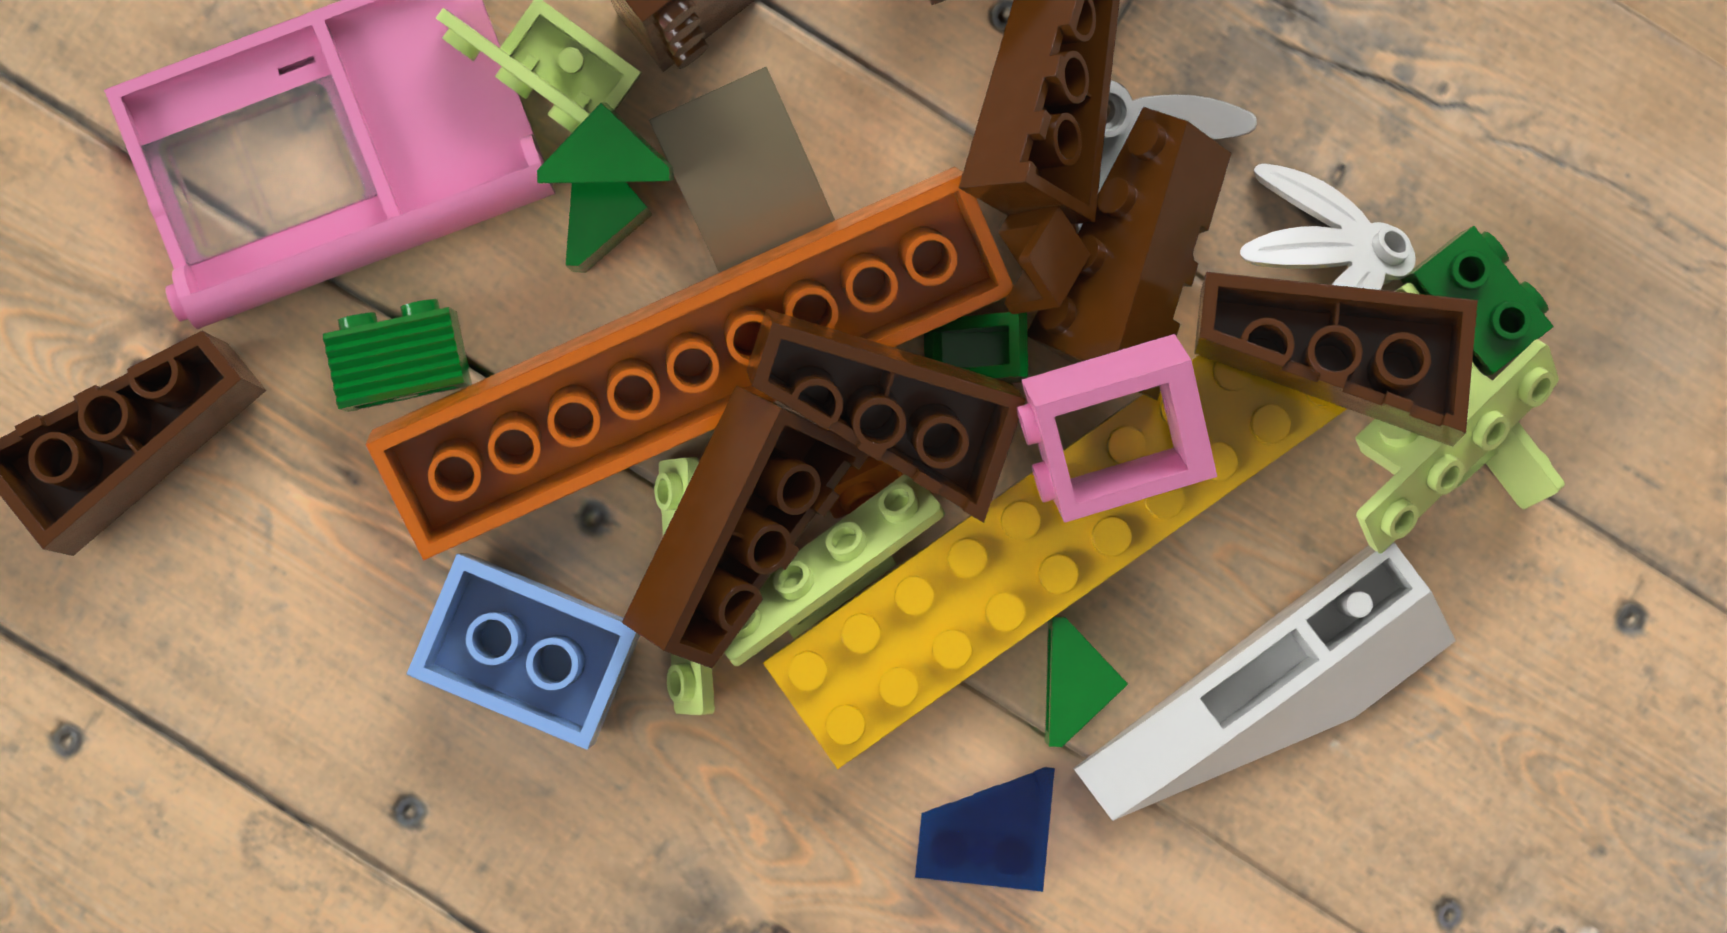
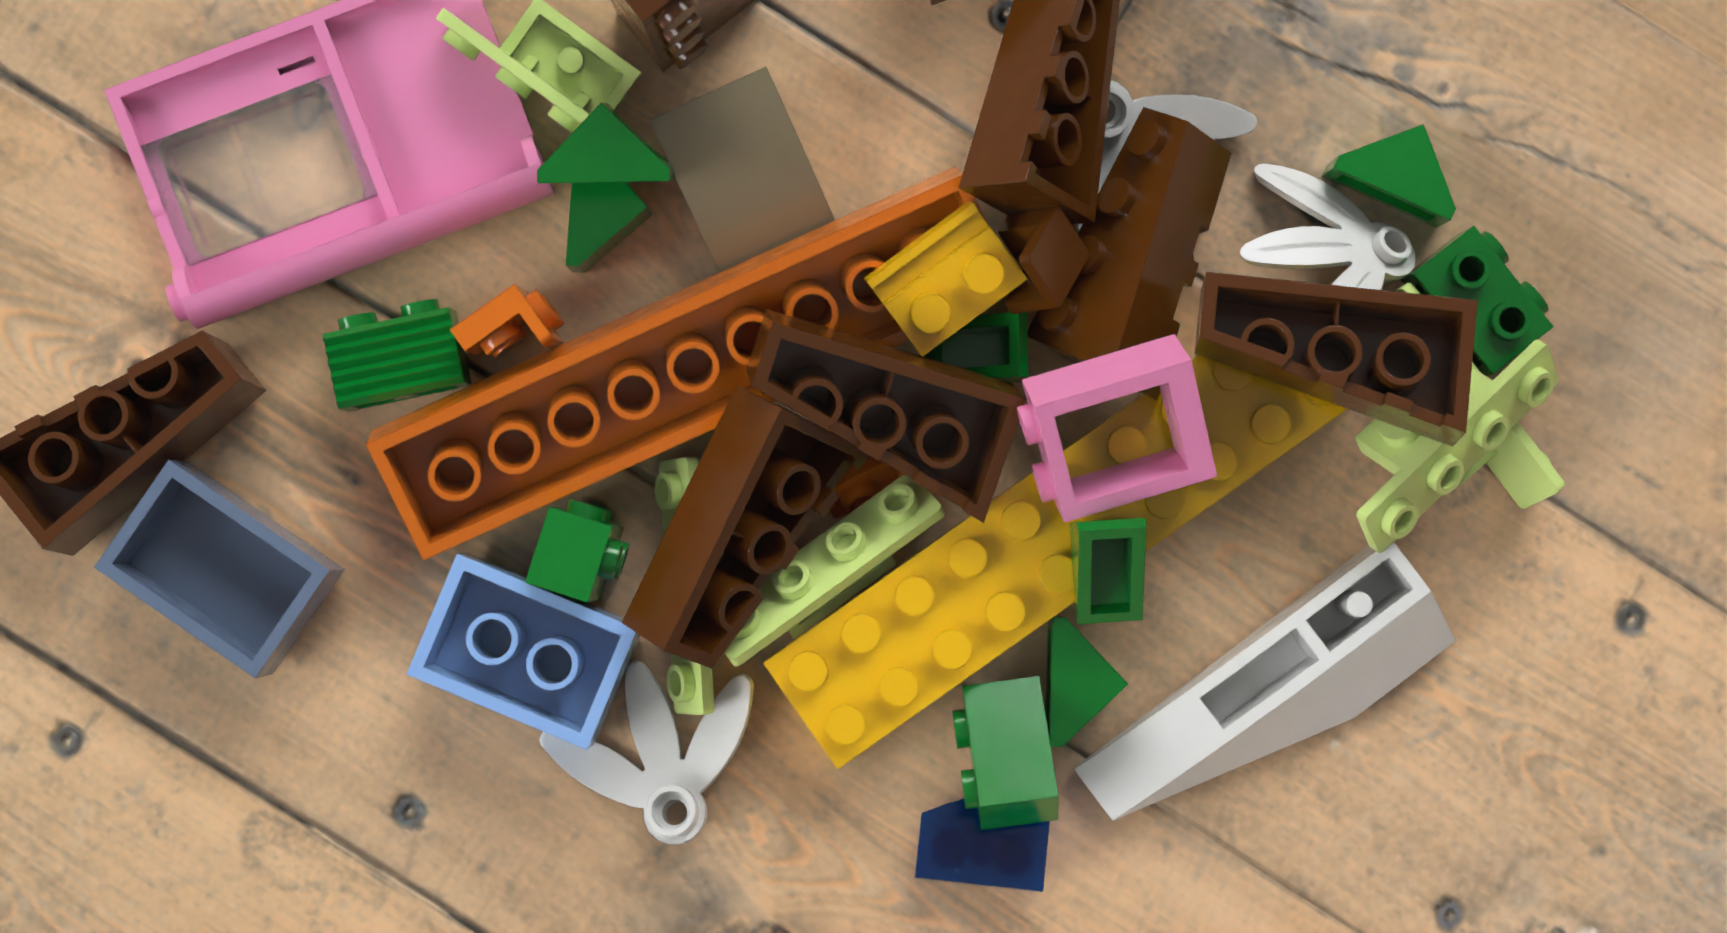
none -> sand blue piece [94,460,345,678]
none -> orange bracket [450,284,565,358]
none -> green brick [525,498,630,602]
none -> white plant [539,660,754,845]
none -> yellow plate [864,200,1027,357]
none -> green brick [952,676,1059,830]
none -> green slope [1070,518,1147,625]
none -> green slope [1322,124,1456,228]

